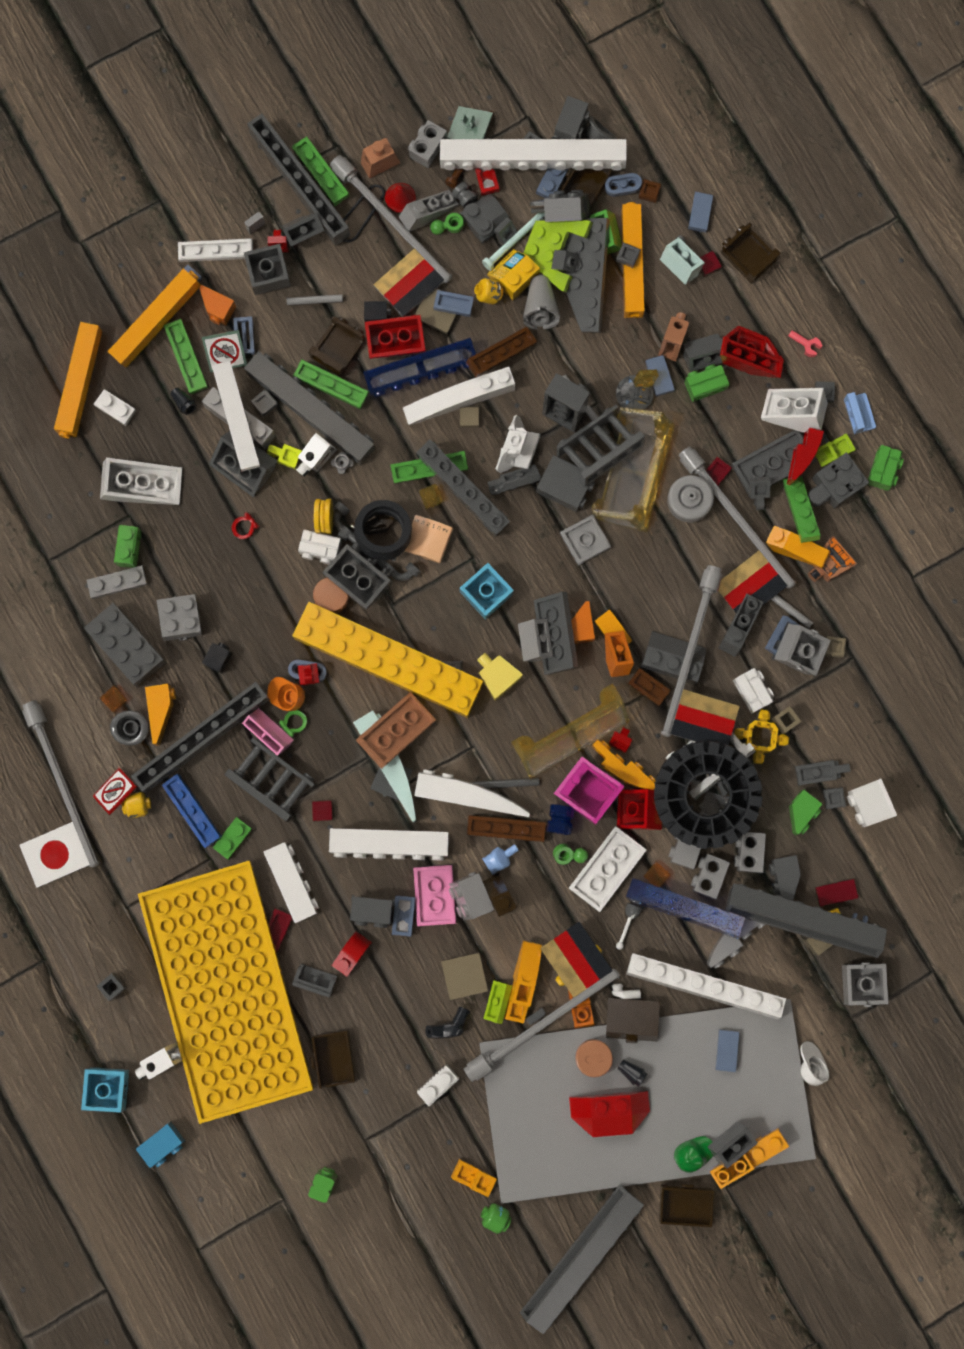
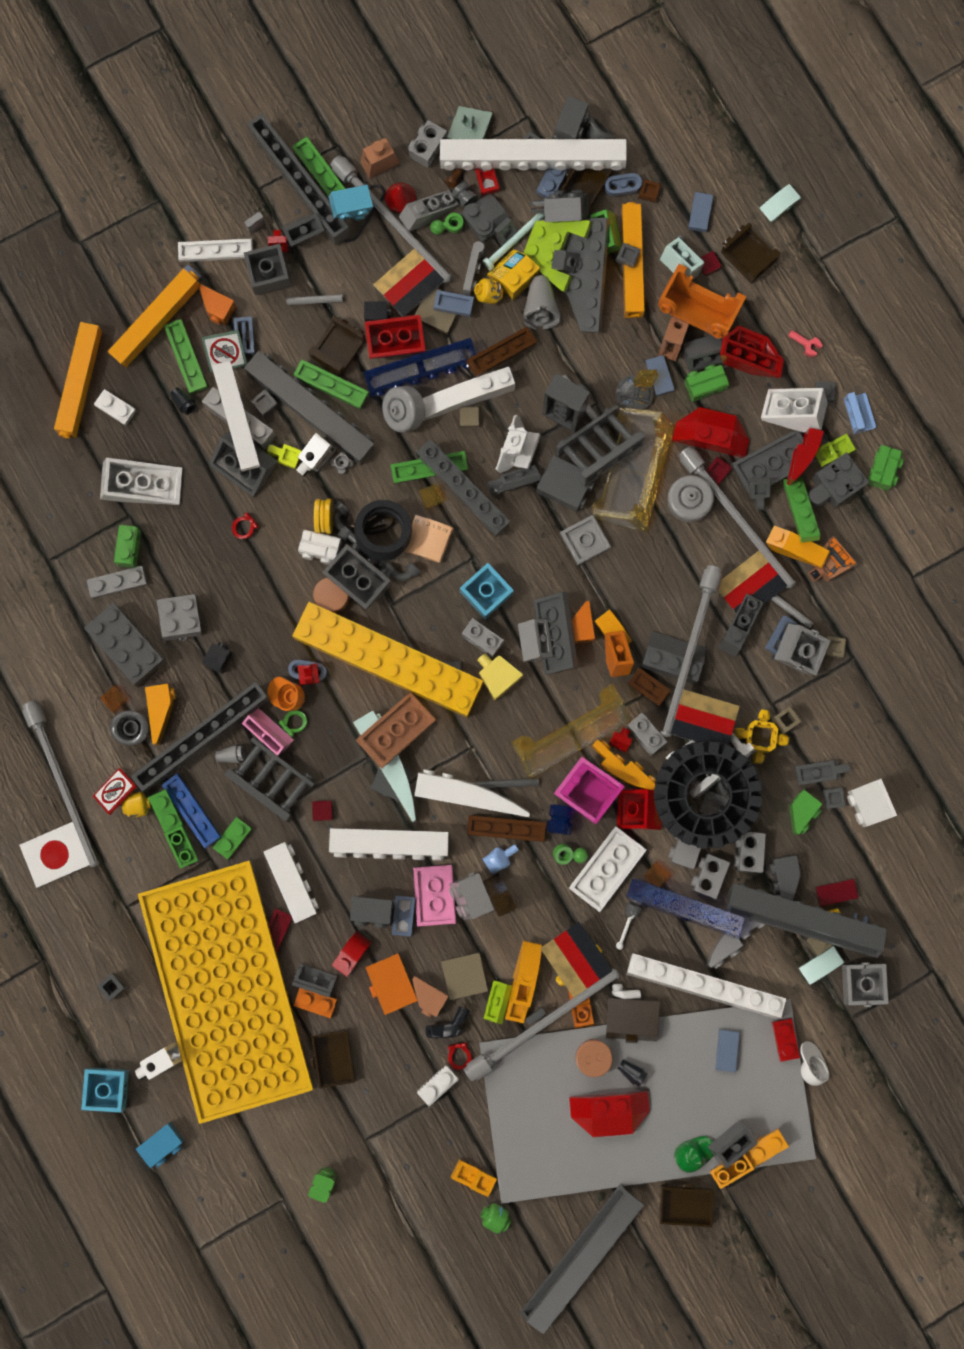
white brick [733,668,774,714] -> none
none -> bright green slope [148,789,198,869]
none -> light grey cone [216,744,246,763]
none -> orange plate [293,988,337,1018]
none -> medium azure brick [328,185,373,221]
none -> orange container [365,954,418,1015]
none -> light grey wheel [382,386,425,432]
none -> nougat slope [412,976,449,1018]
none -> red piece [447,1042,471,1070]
none -> light grey brick [461,618,504,659]
none -> light grey plate [463,241,484,296]
none -> light grey brick [626,713,667,756]
none -> orange windscreen [658,264,747,339]
none -> red wedge [672,407,749,458]
none -> light aqua slope [760,184,801,222]
none -> red piece [771,1018,800,1062]
none -> light aqua slope [799,945,844,985]

